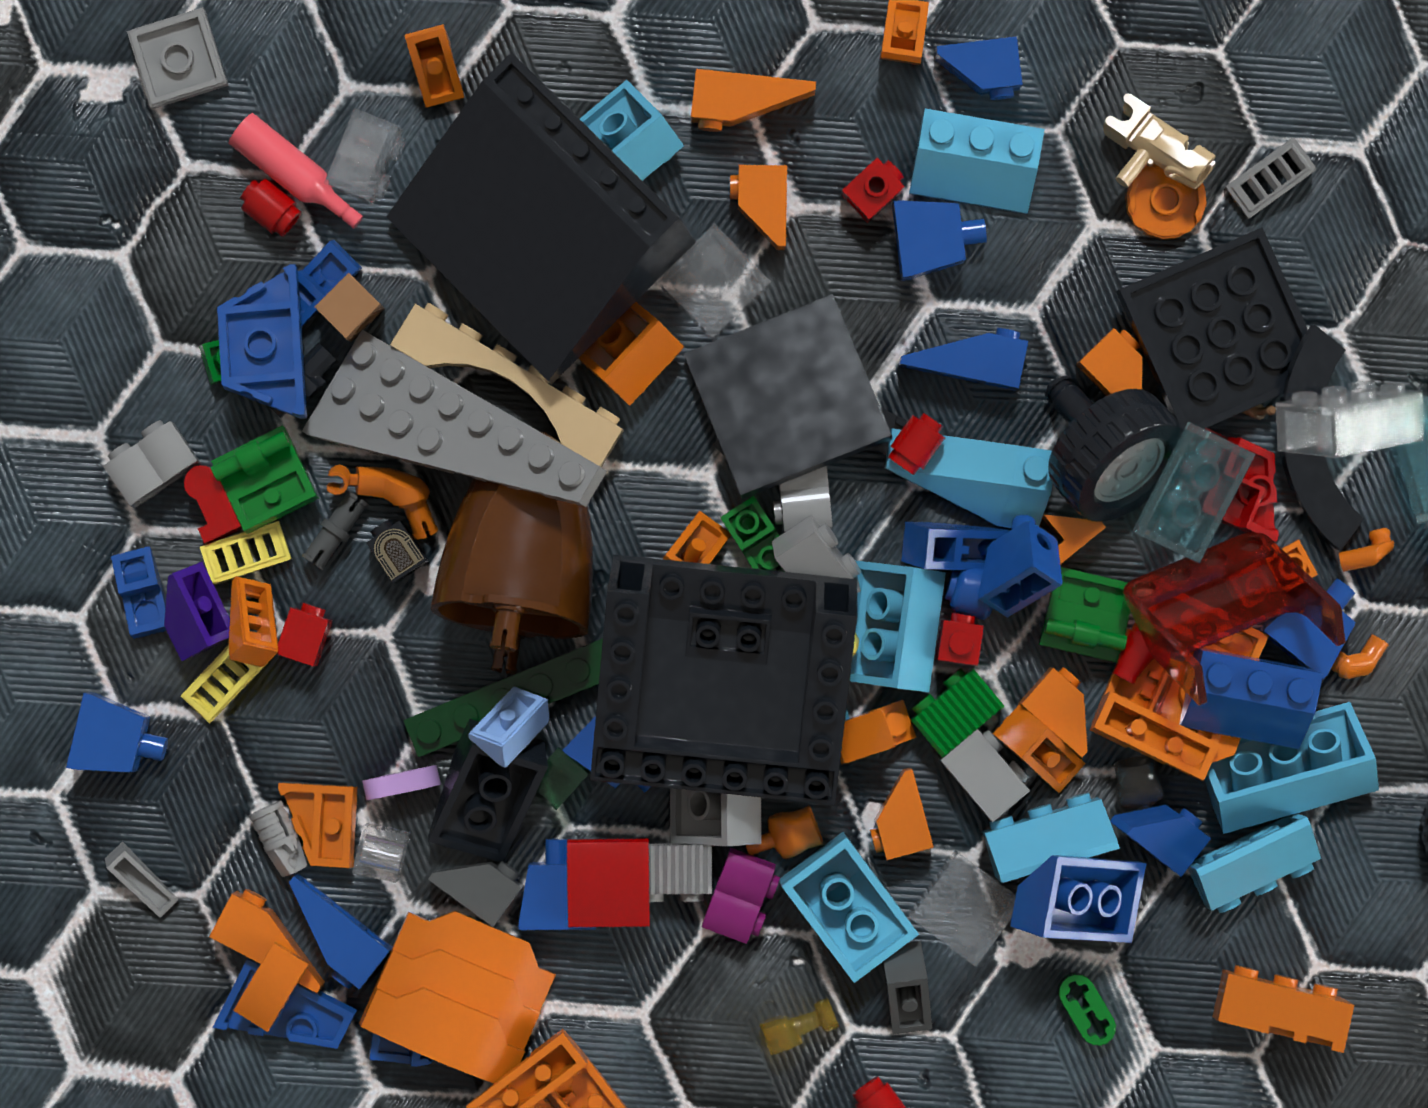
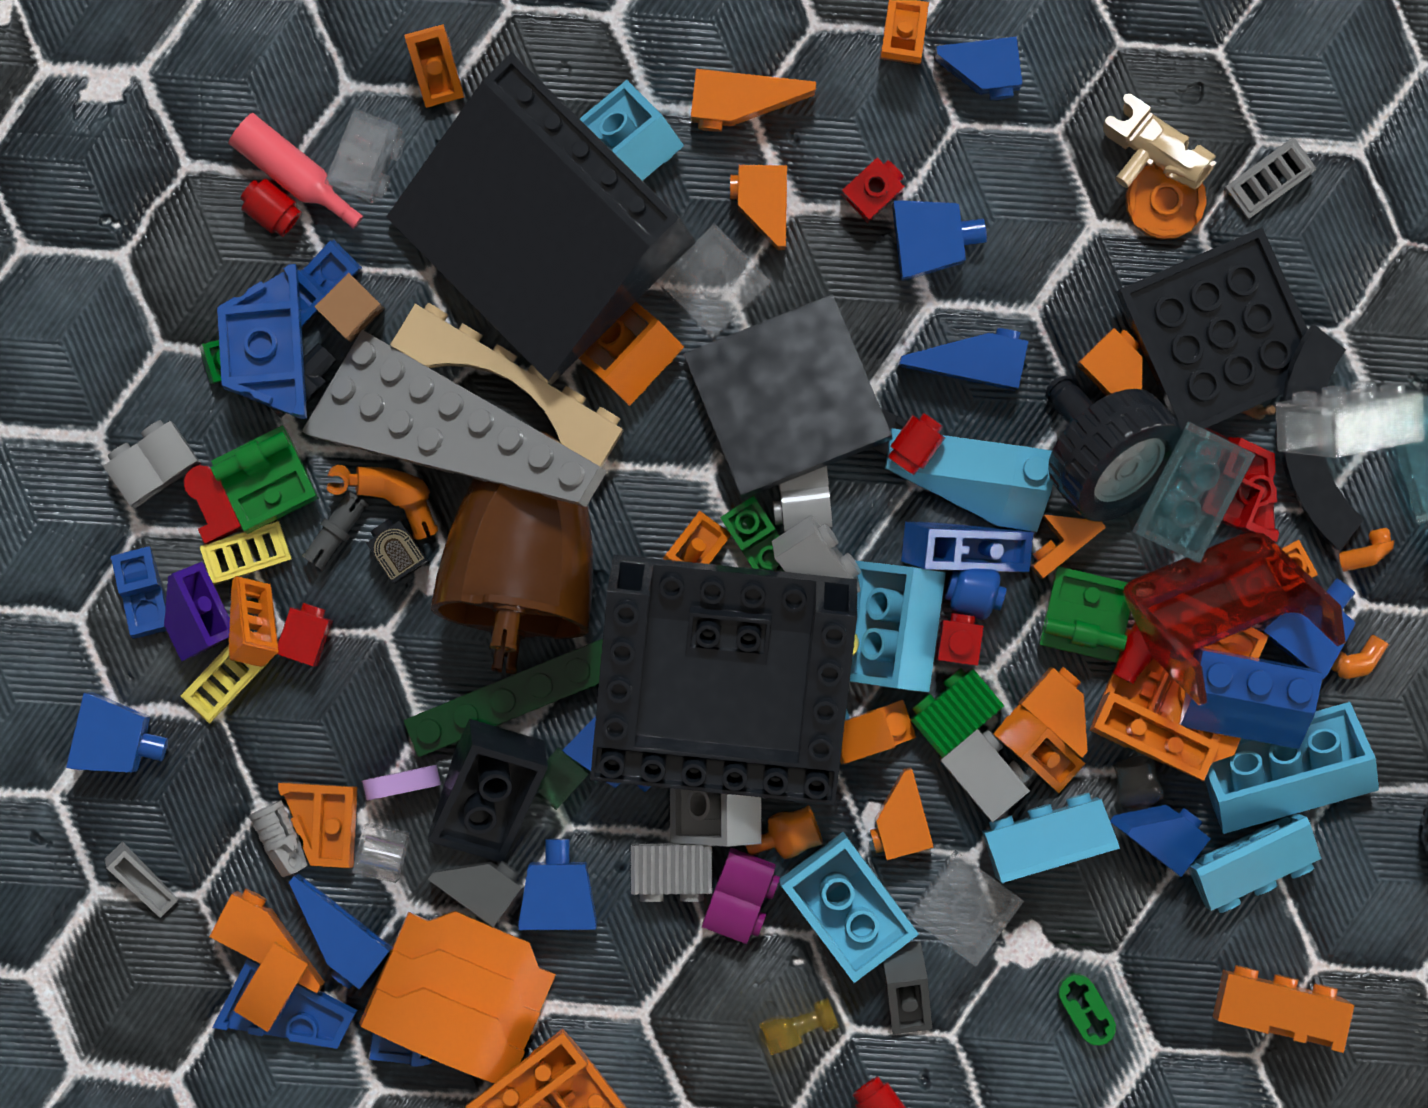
light grey tile [127,7,229,109] -> none
light blue slope [468,686,549,767] -> none
red slope [567,839,650,927] -> none
medium azure slope [909,108,1045,214] -> none
blue torso [978,515,1062,618] -> none
blue slope [1010,855,1147,943] -> none

